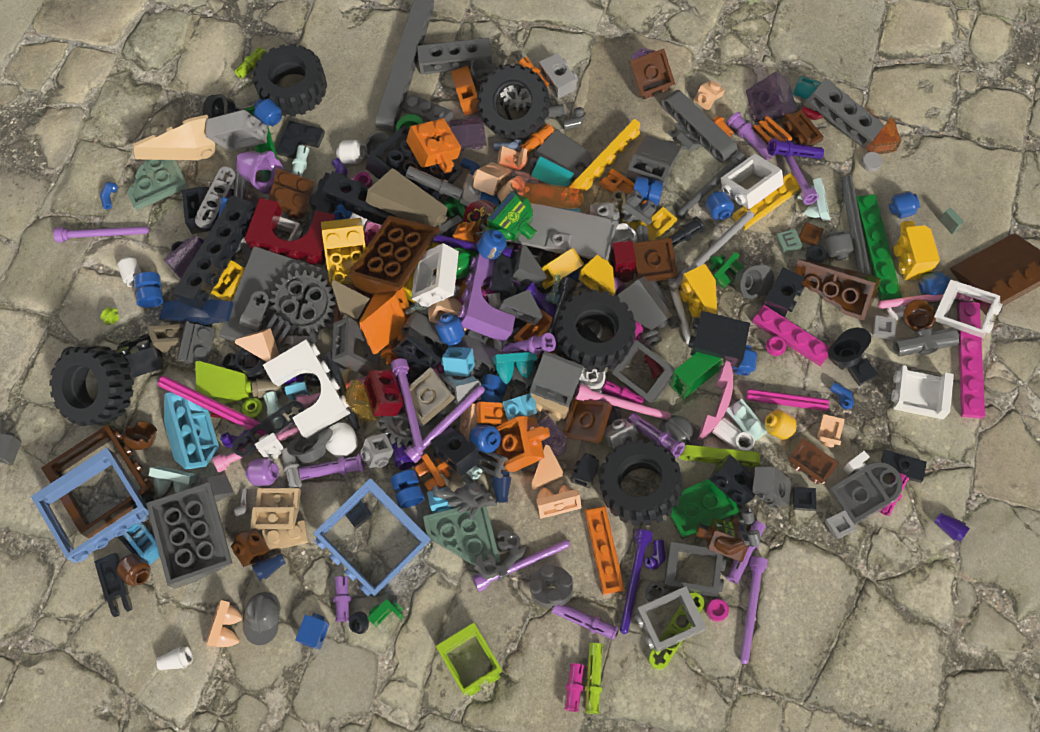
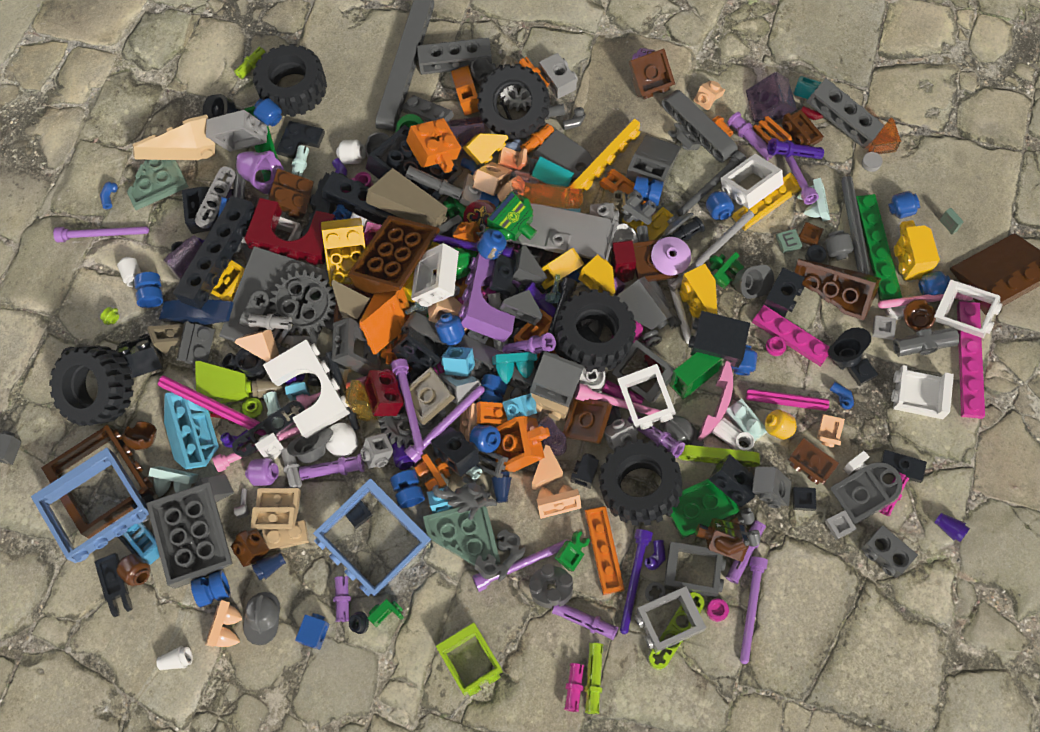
none -> blue wheel [191,570,231,607]
none -> light grey pin [248,314,292,330]
none -> yellow slope [462,134,508,165]
none -> green plate [555,531,590,572]
none -> white window [618,364,676,430]
none -> lavender dish [651,237,691,276]
none -> dark grey dish [662,212,694,238]
none -> dark grey brick [861,525,918,578]

